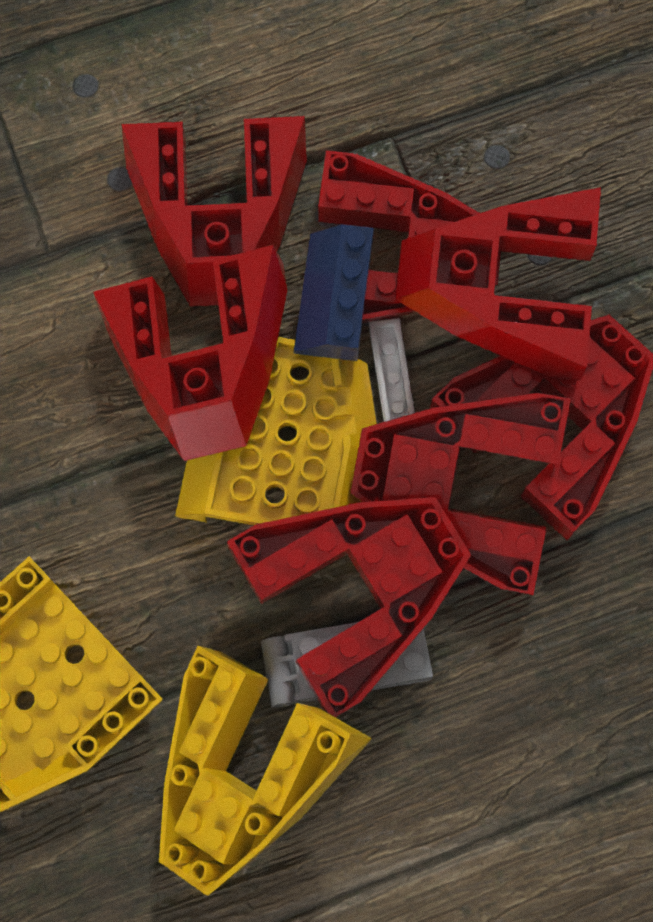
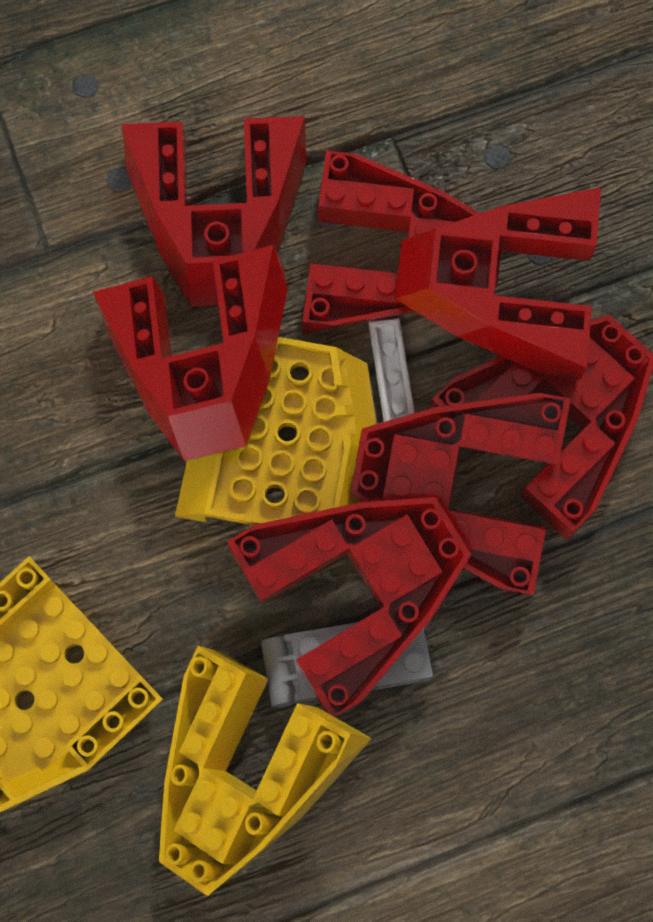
dark blue slope [294,224,374,361] -> none

